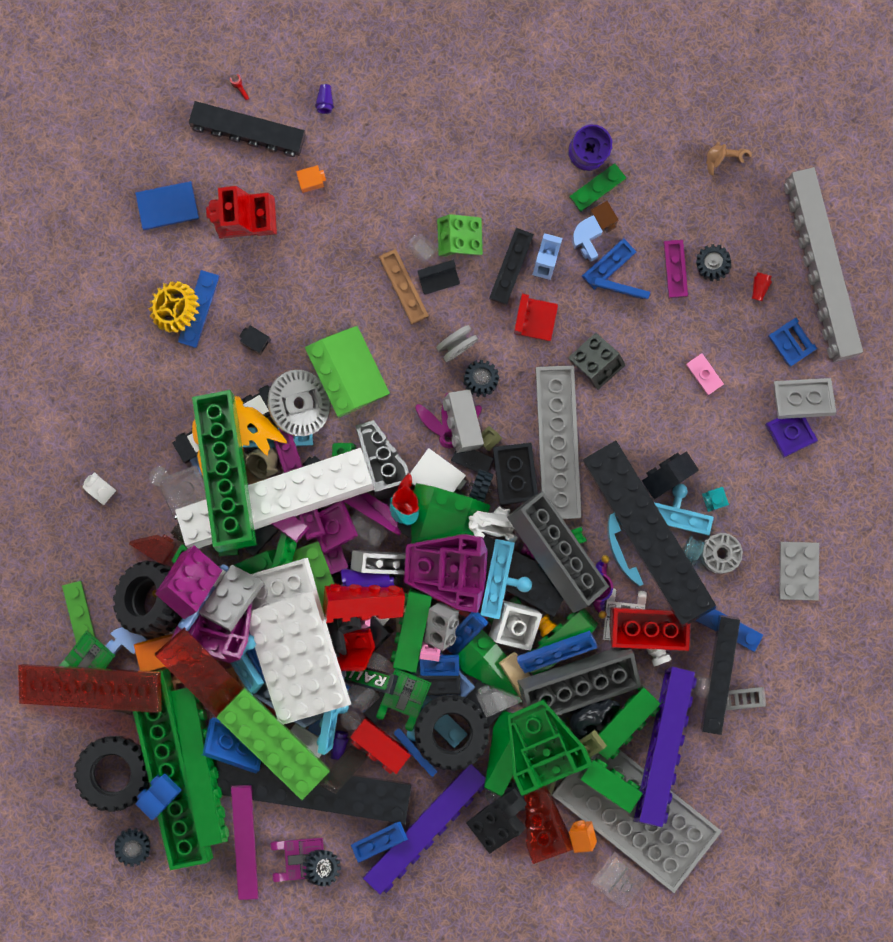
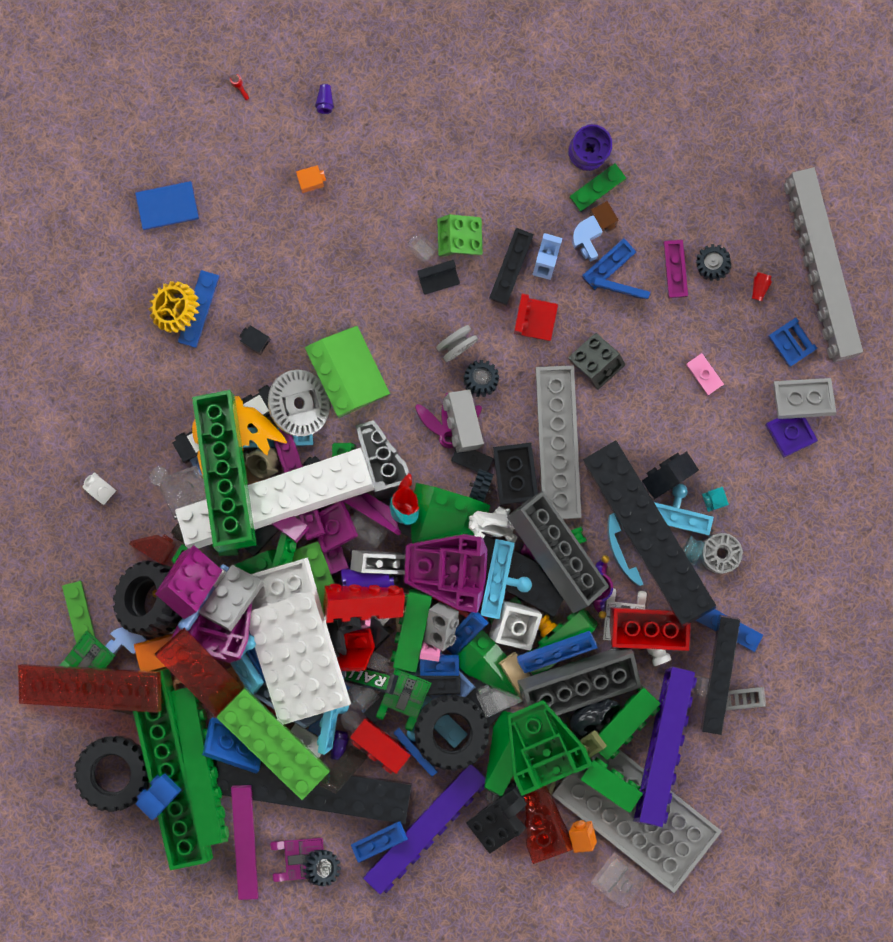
black wheel [114,828,150,867] -> none
black brick [189,101,306,157] -> none
red brick [206,186,277,239] -> none
medium nougat tile [379,248,429,325] -> none
white brick [410,448,467,493] -> none
olive plate [481,426,502,451] -> none
medium nougat piece [706,142,752,175] -> none
light grey plate [779,542,819,601] -> none

